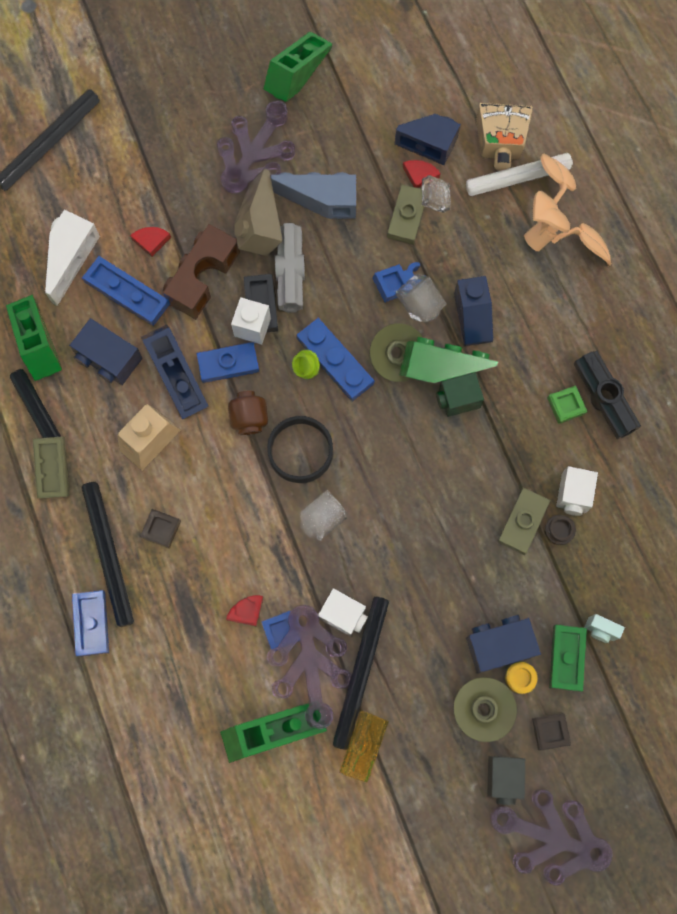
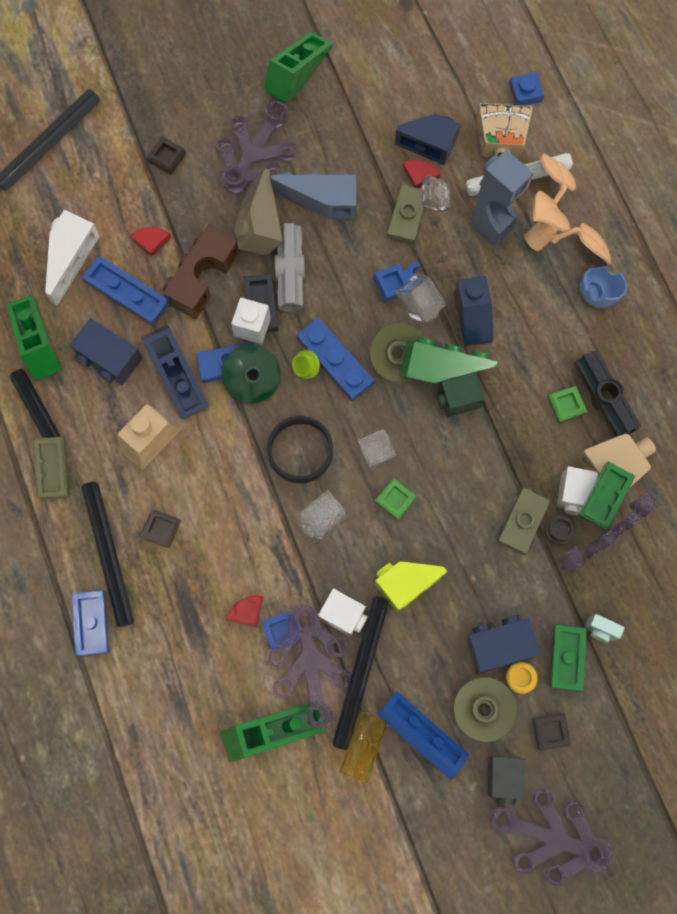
reddish brown head [228,391,268,435] -> none
none -> dark brown tile [147,137,186,175]
none -> dark green dish [222,345,280,403]
none -> clear plate [357,429,397,469]
none -> neon yellow slope [374,561,447,613]
none -> bright green tile [375,478,417,521]
none -> blue plate [377,691,469,780]
none -> sand blue arch [471,149,534,246]
none -> blue plate [509,72,544,106]
none -> plant [557,491,657,573]
none -> tan torso [578,433,656,487]
none -> green plate [578,461,635,531]
none -> medium blue hair [579,266,627,309]

